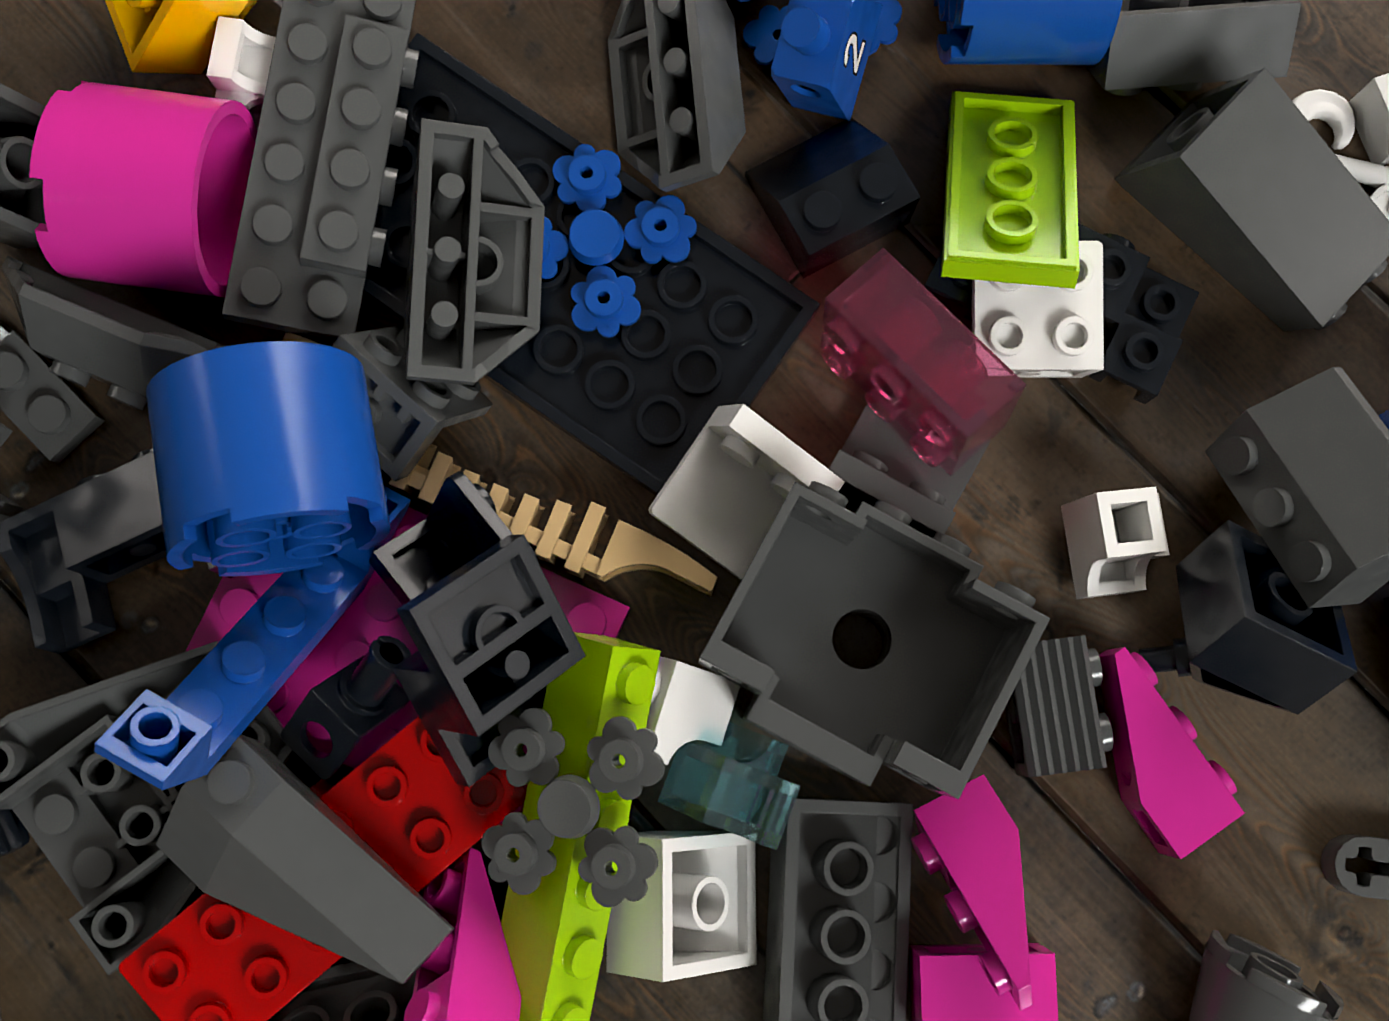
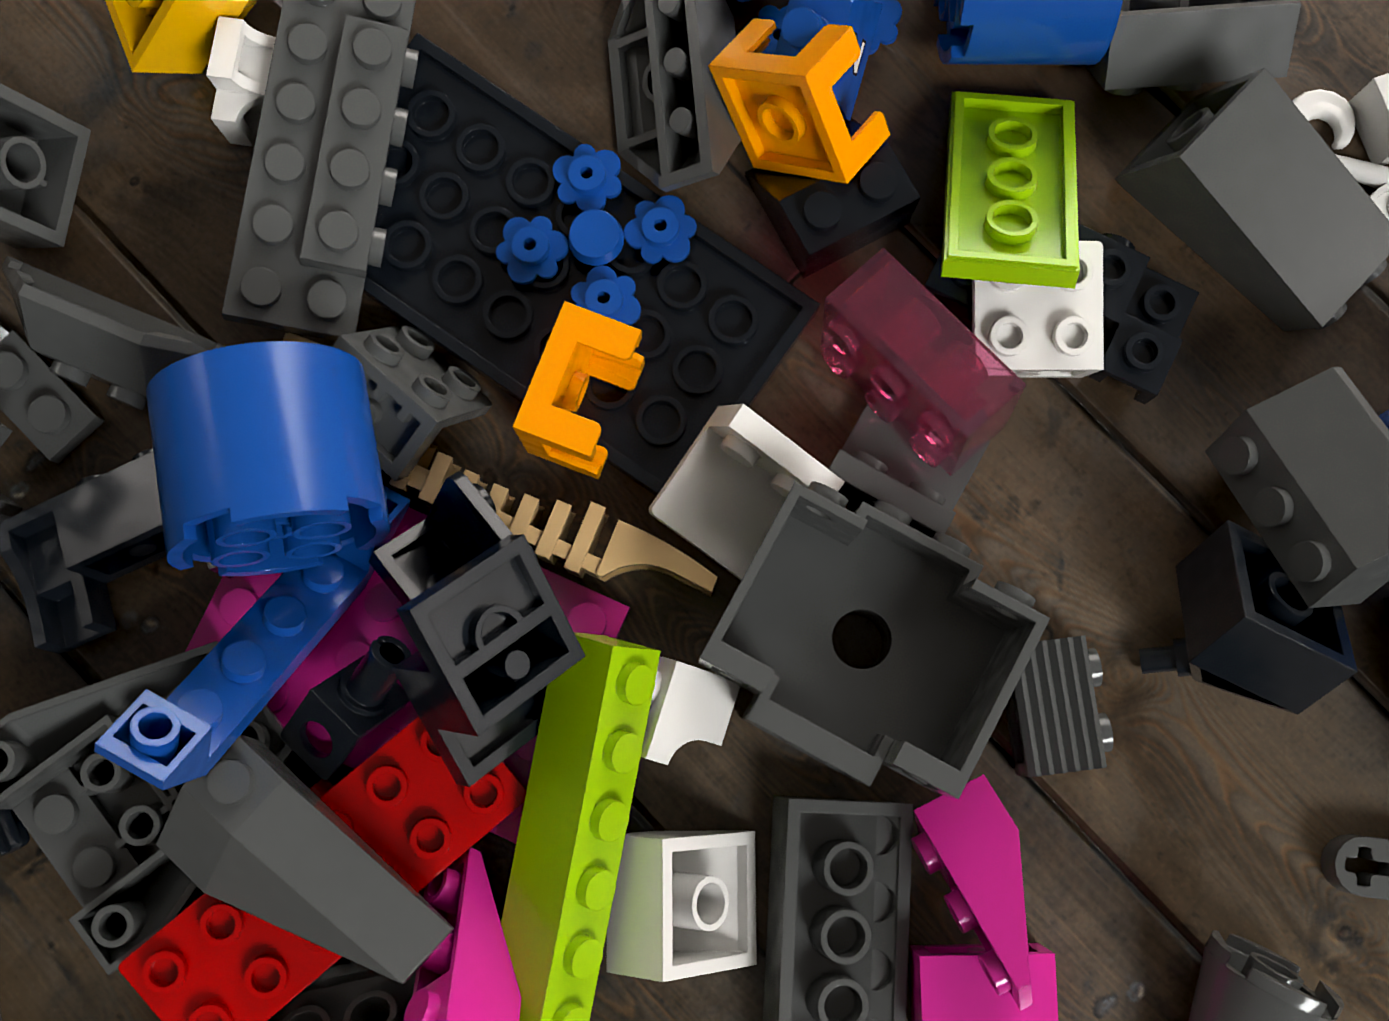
dark pink brick [29,81,257,298] -> none
dark grey wedge [404,118,545,385] -> none
dark grey plant [482,707,665,907] -> none
clear light blue brick [657,722,801,850] -> none
white brick [1061,487,1170,599] -> none
dark pink slope [1099,647,1245,859] -> none
none -> light orange panel [513,301,645,480]
none -> light orange panel [708,18,891,184]

